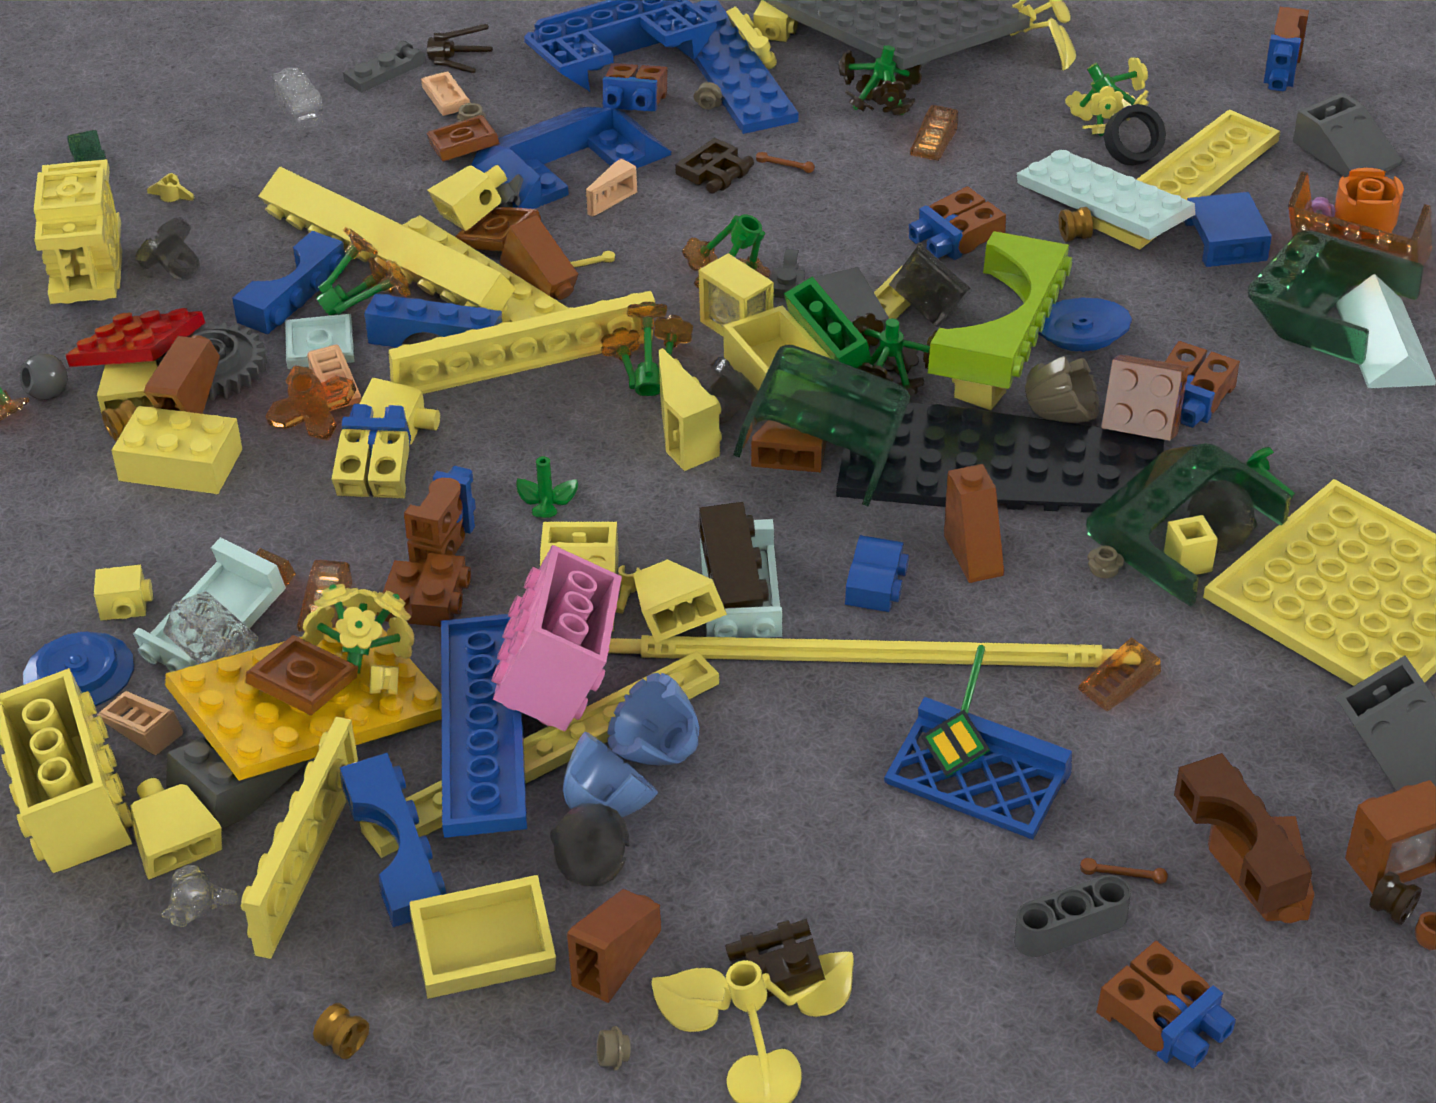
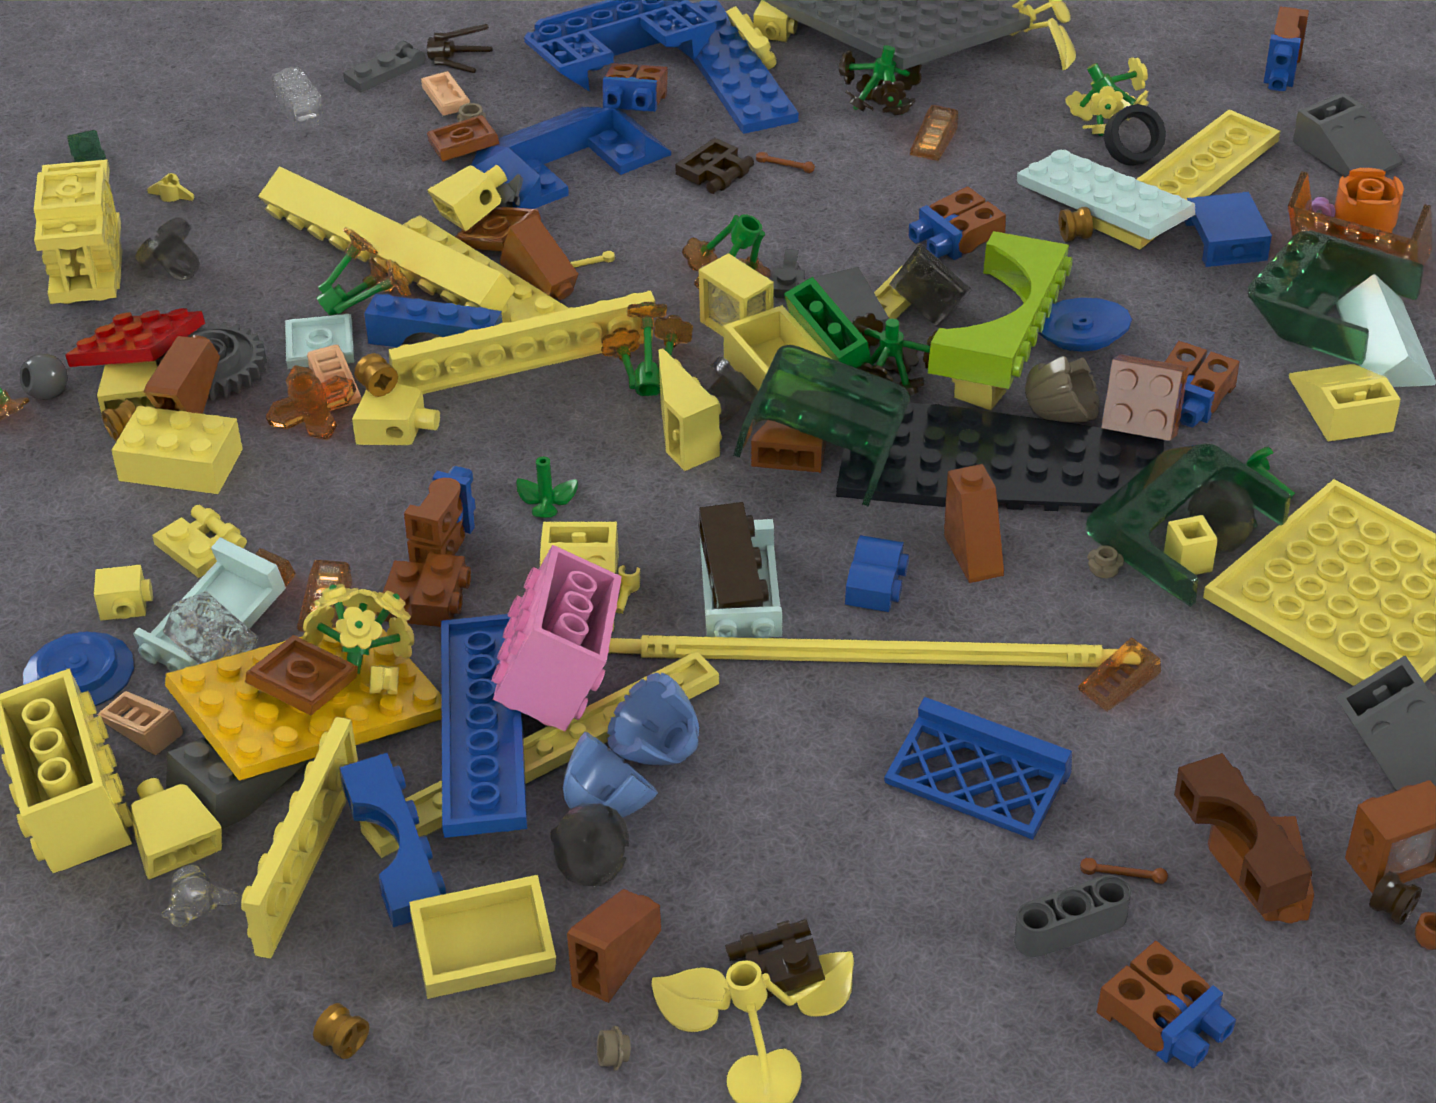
blue arch [232,231,347,335] -> none
light yellow hips [331,404,411,498] -> none
light nougat slope [586,159,637,216] -> none
light yellow slope [633,559,727,643] -> none
dark tan plate [694,82,722,110] -> none
piece [921,645,990,777] -> none
none -> light yellow plate [152,505,247,578]
none -> pearl gold wheel [354,353,398,397]
none -> light yellow slope [1289,364,1401,442]

